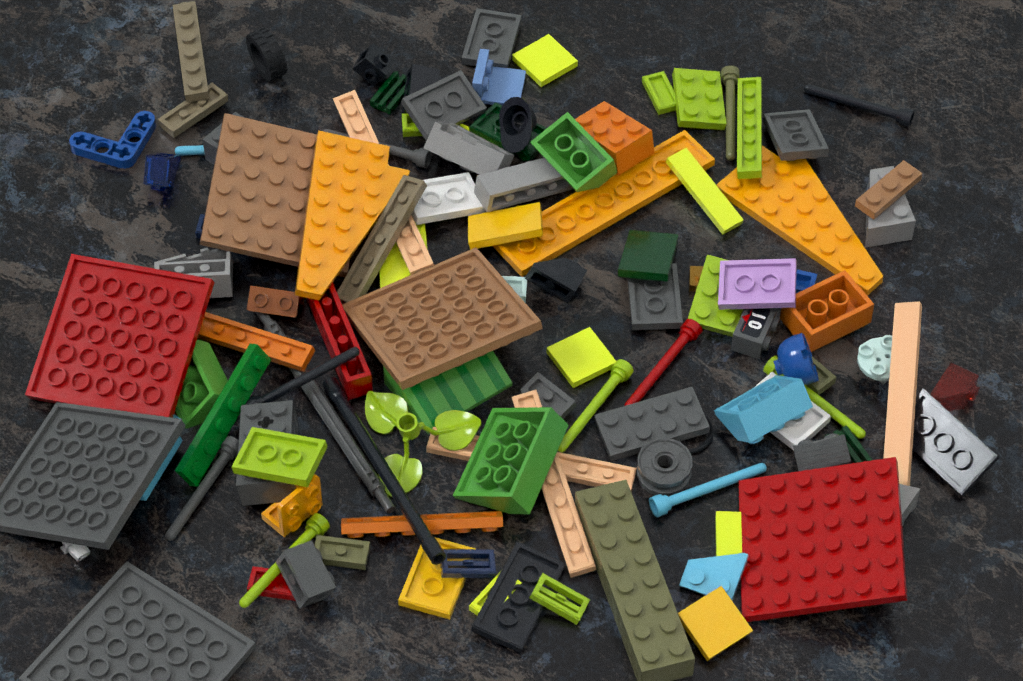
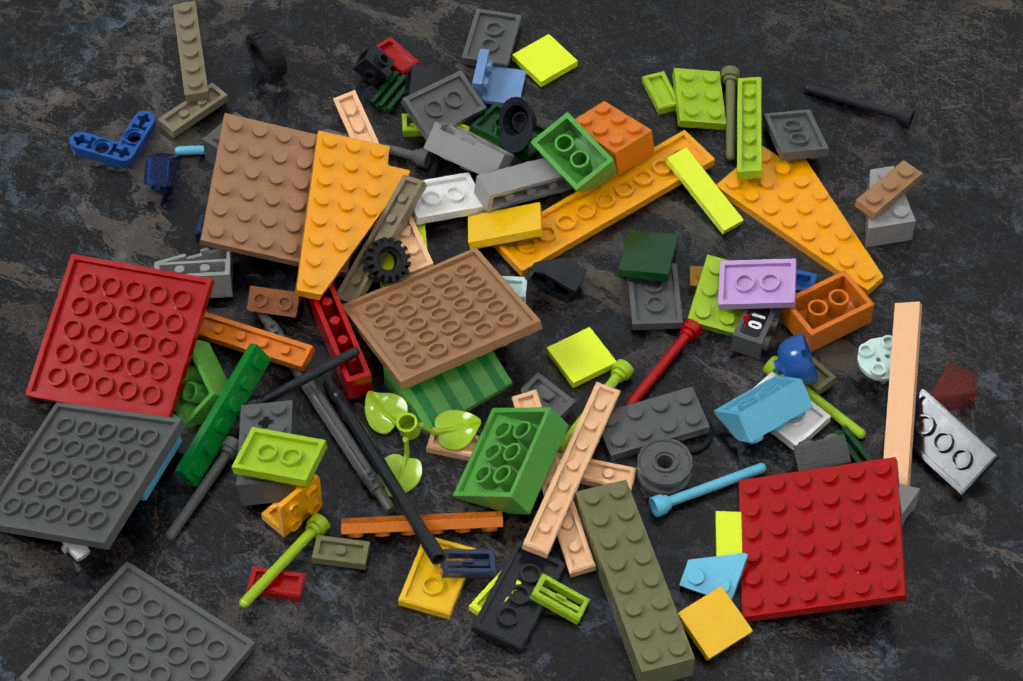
dark grey brick [276,540,336,609] -> none
none -> black tyre [362,237,411,285]
none -> red tile [376,37,420,76]
none -> light nougat tile [522,382,621,559]

